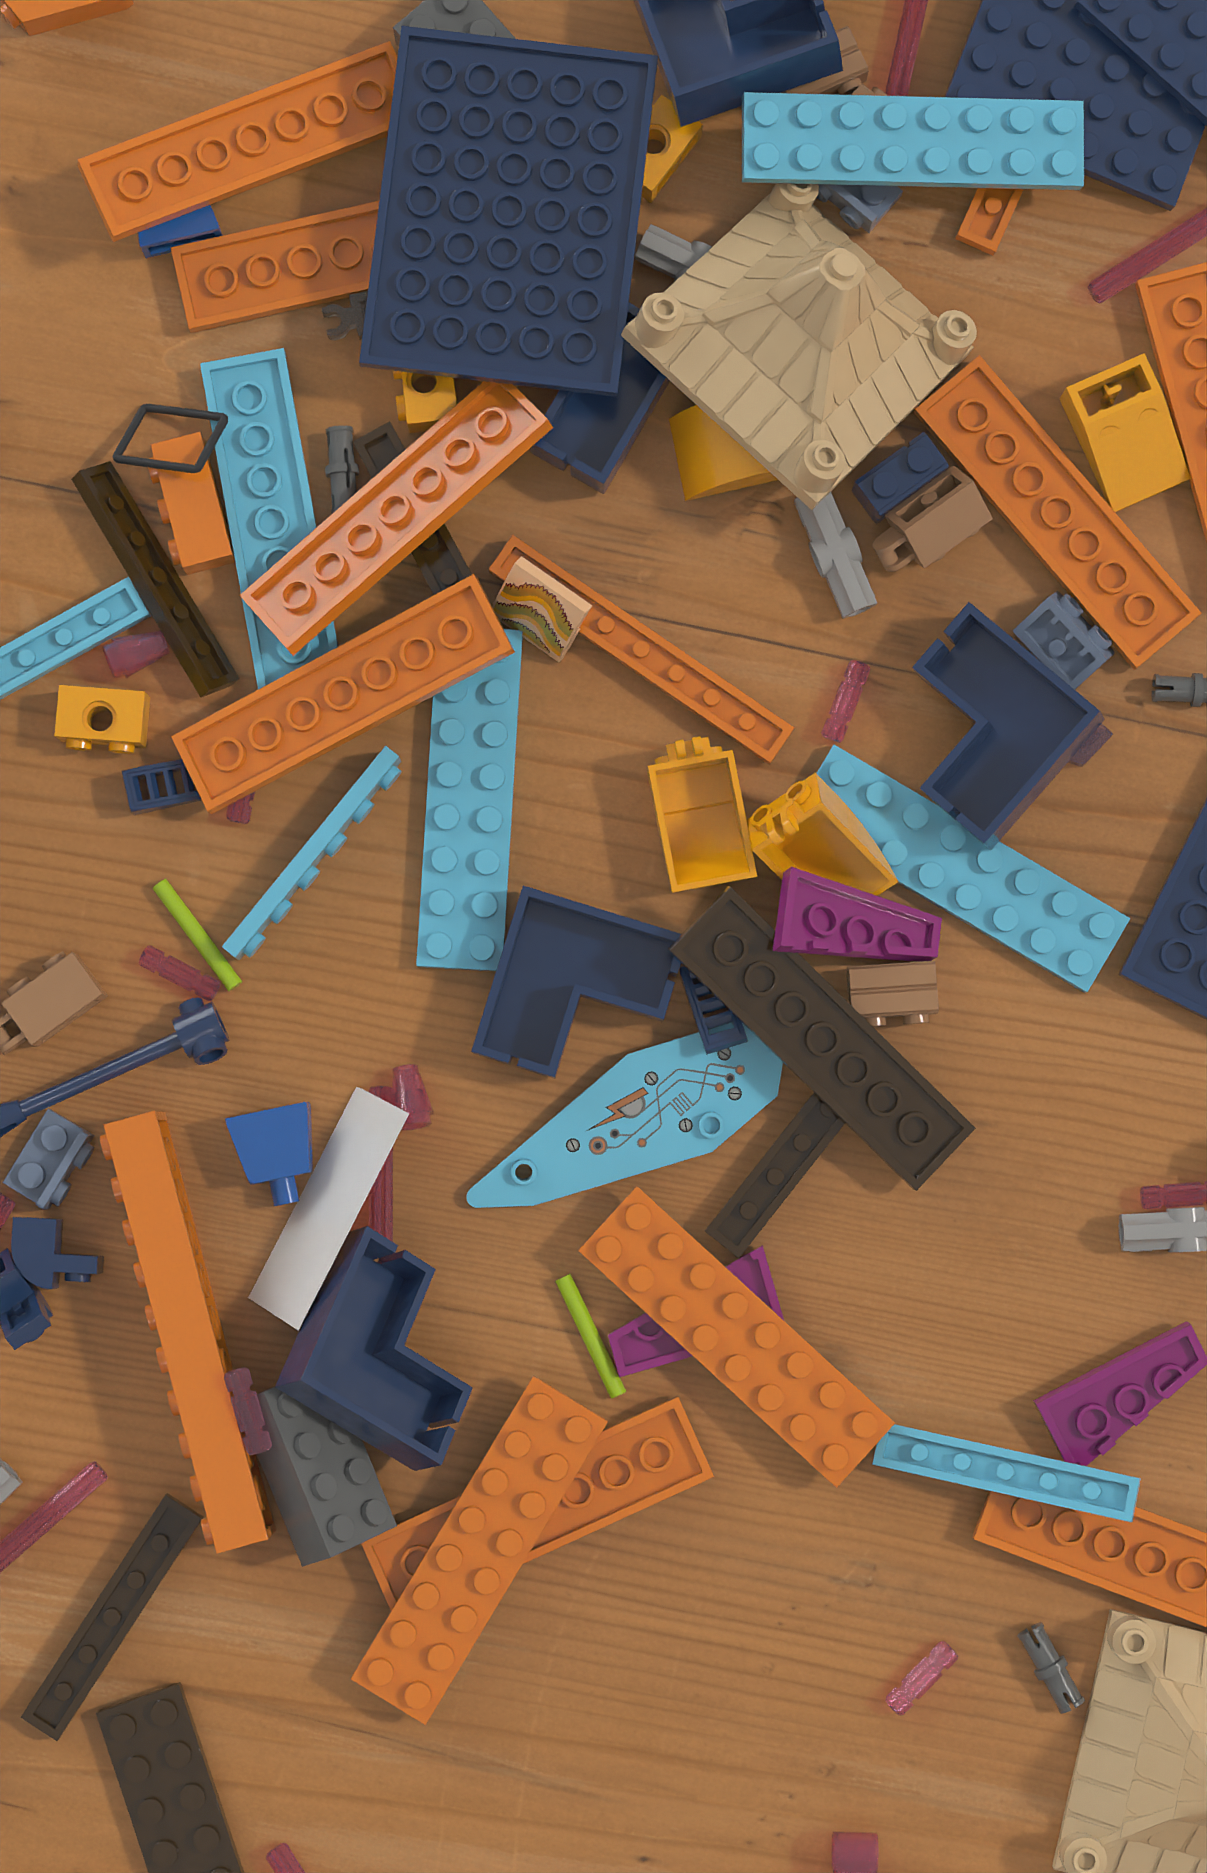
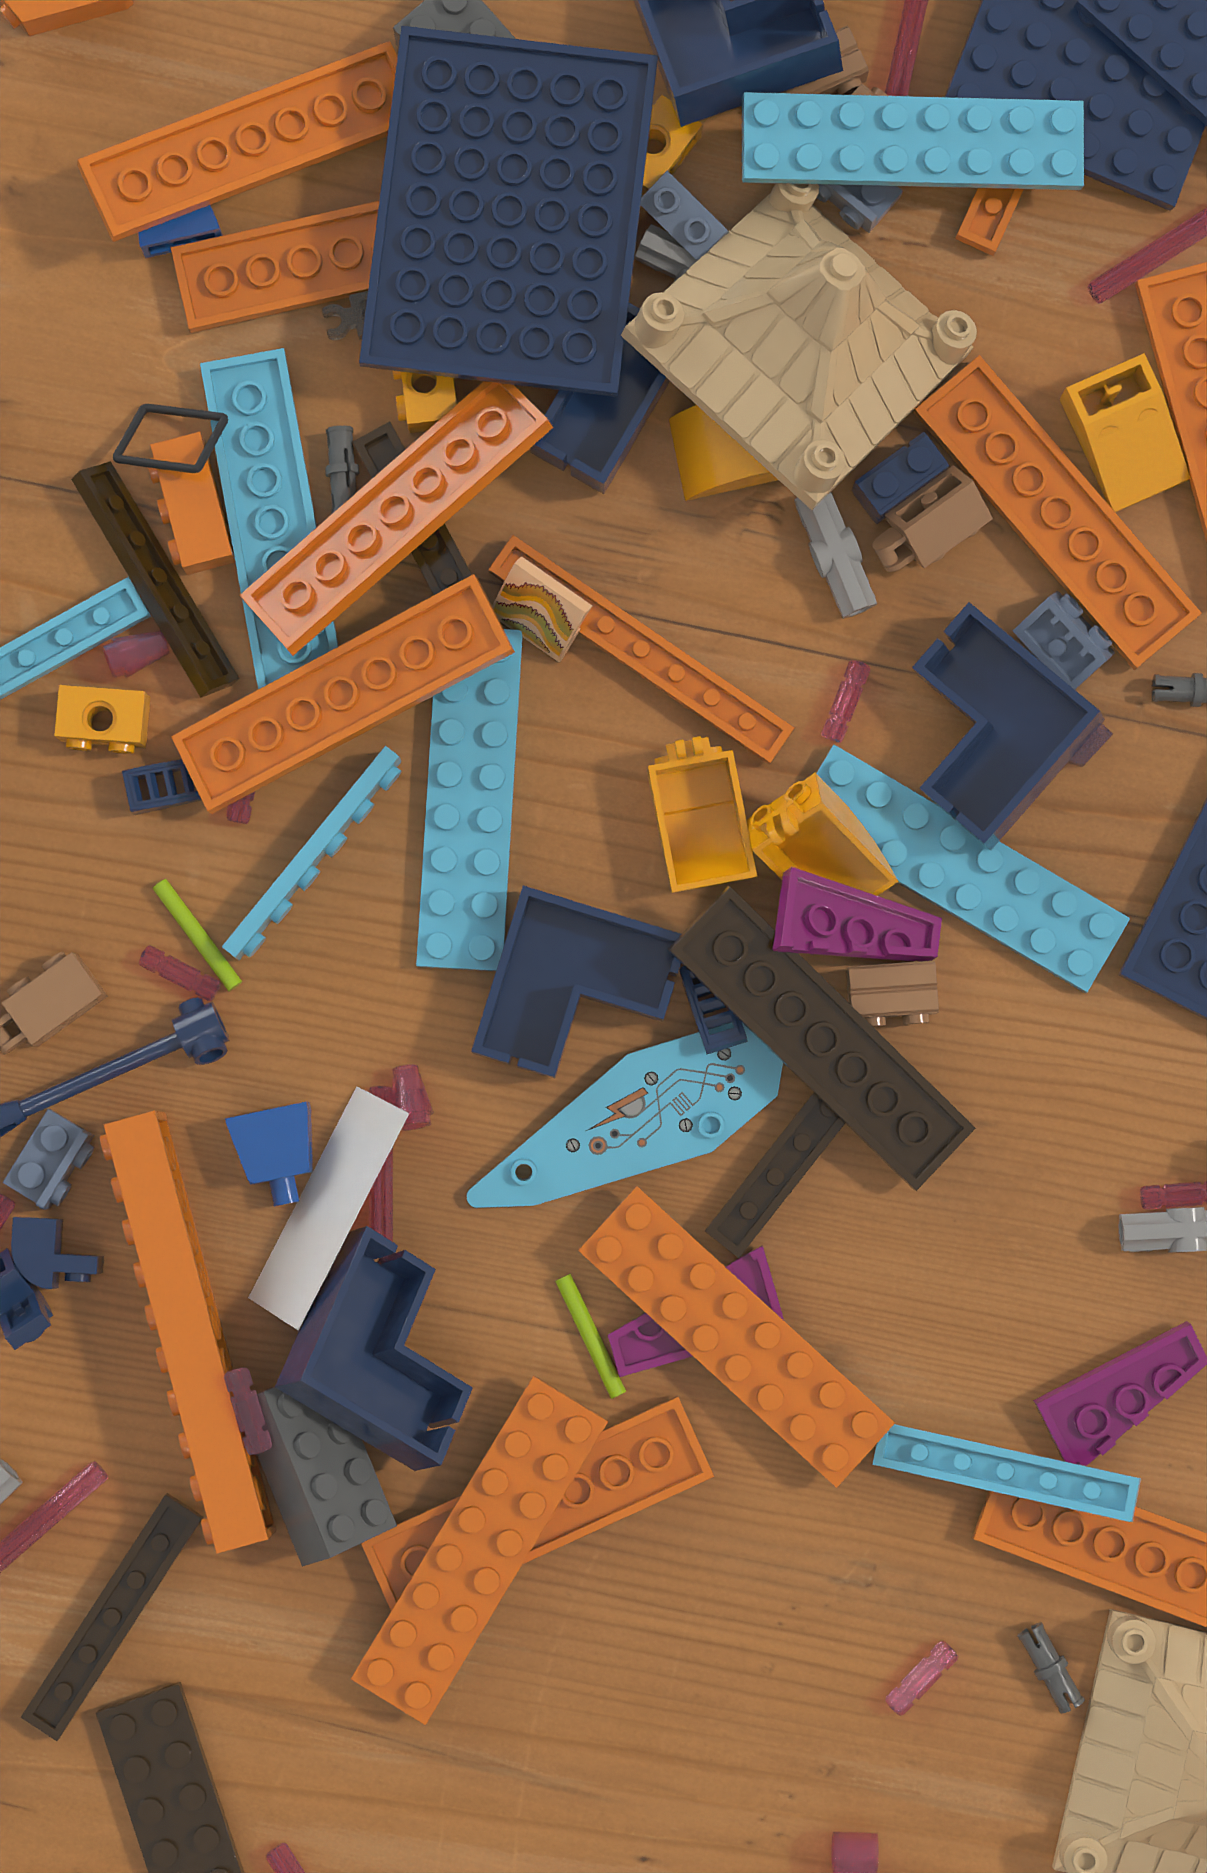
none -> sand blue bracket [641,171,729,261]

